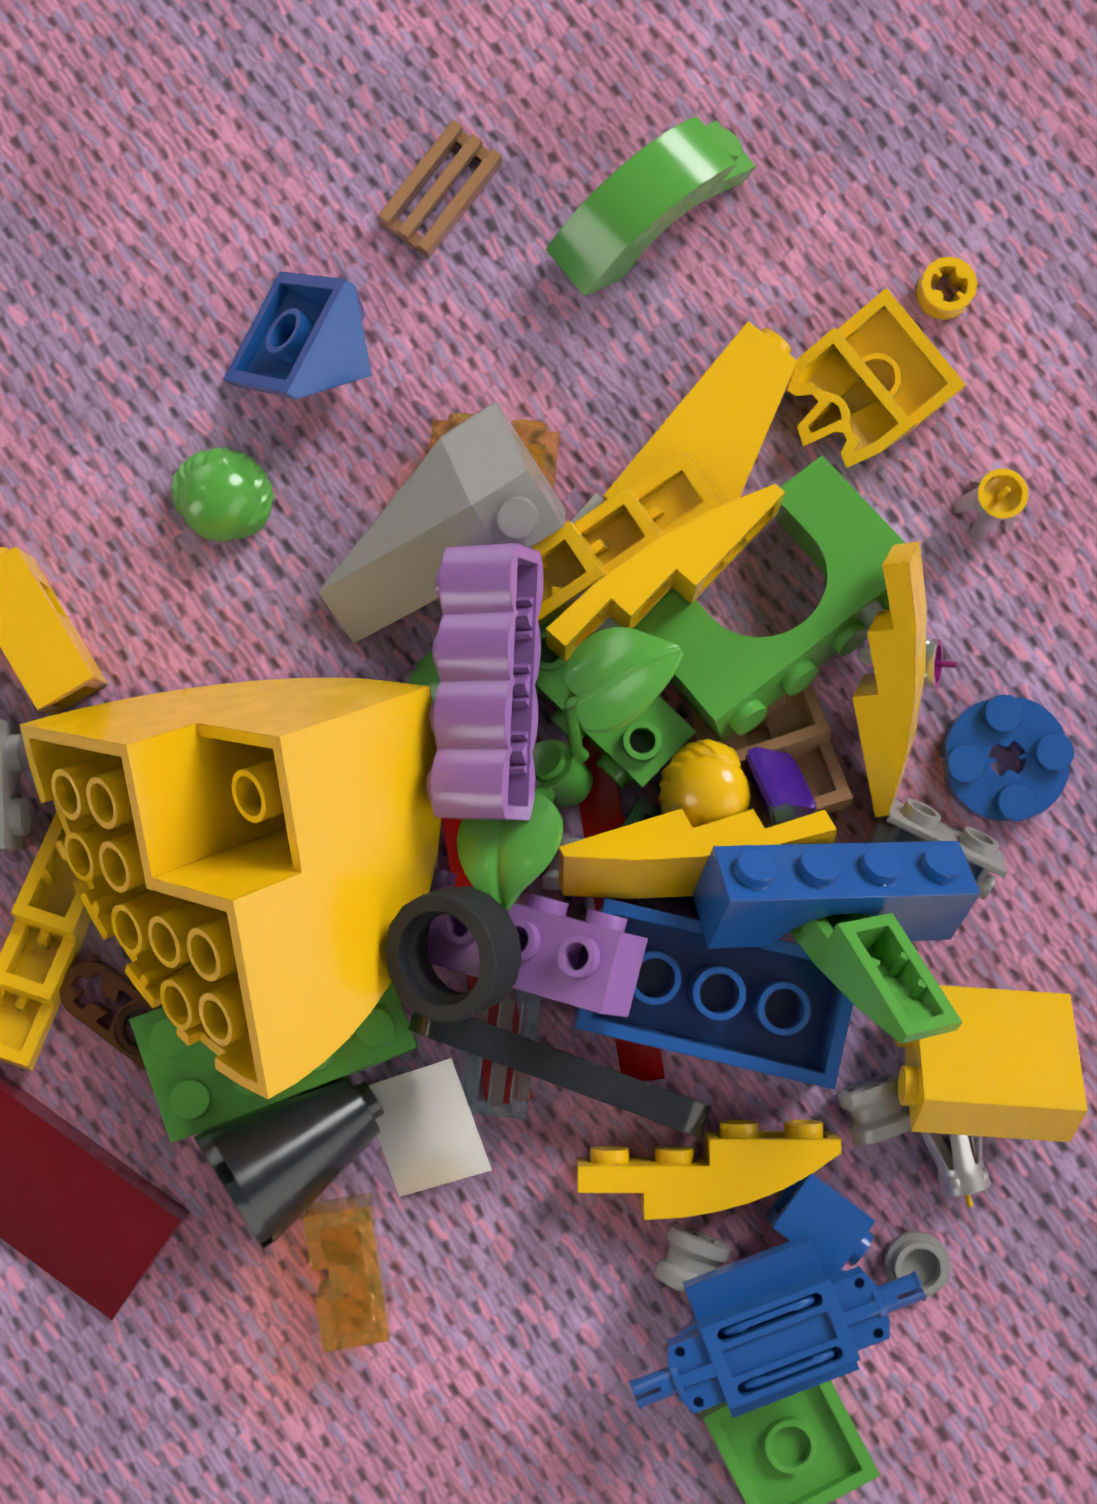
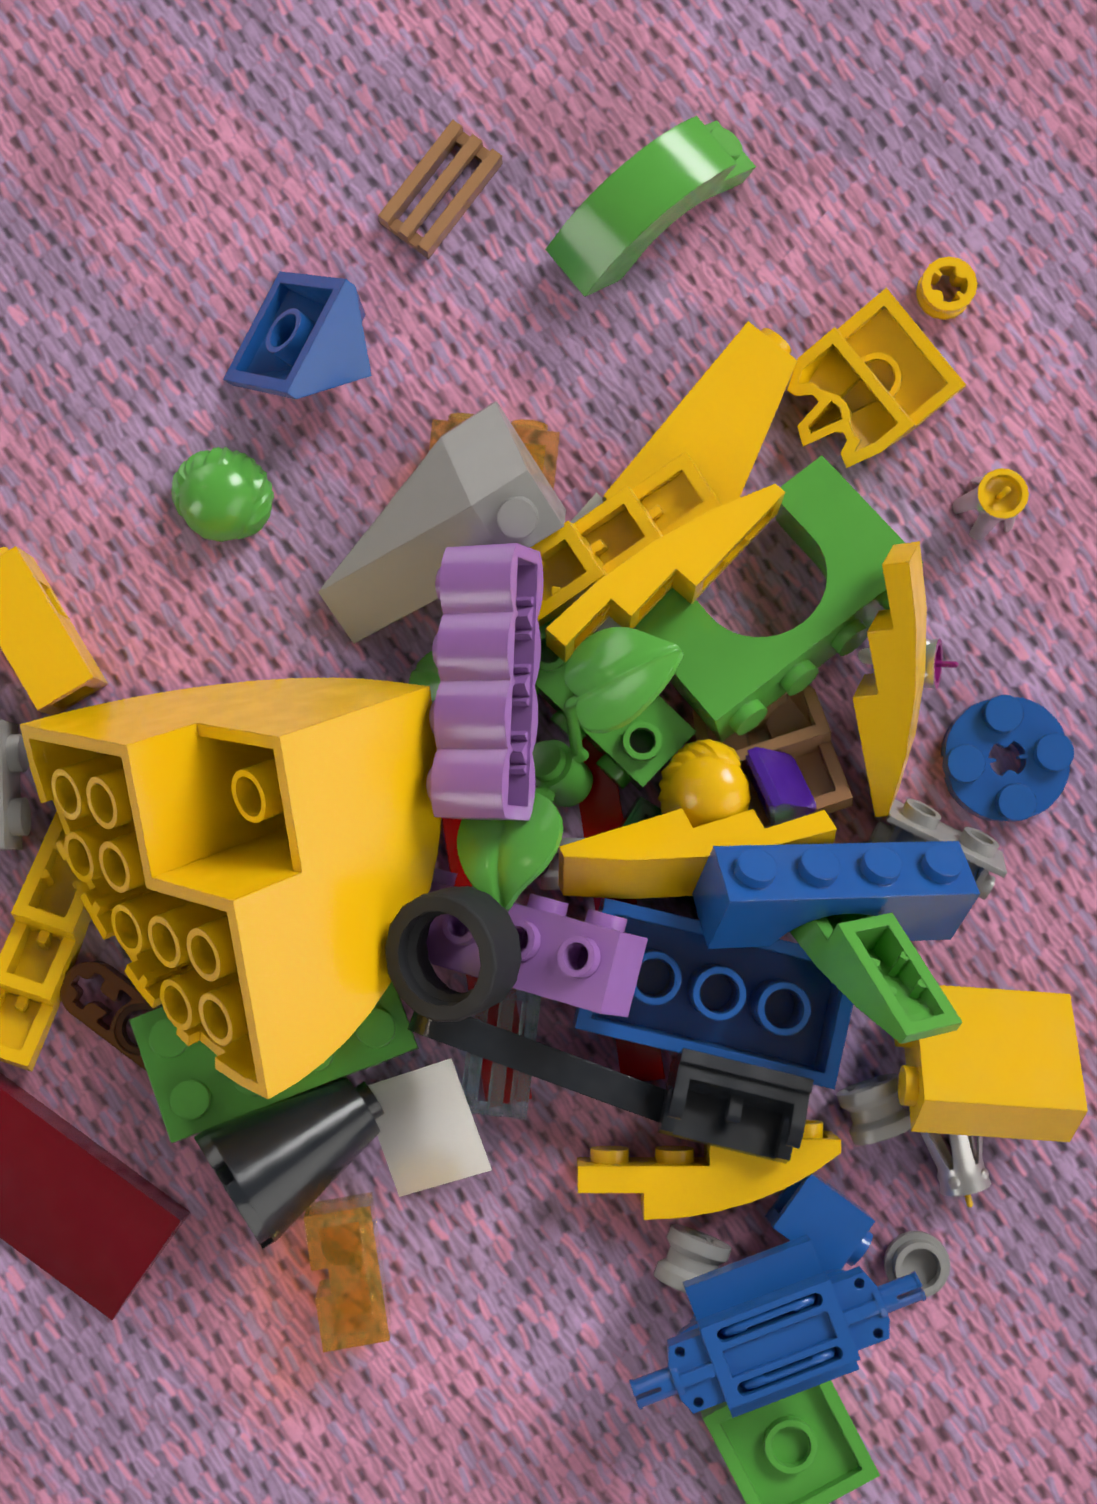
none -> black hinge [657,1048,814,1164]

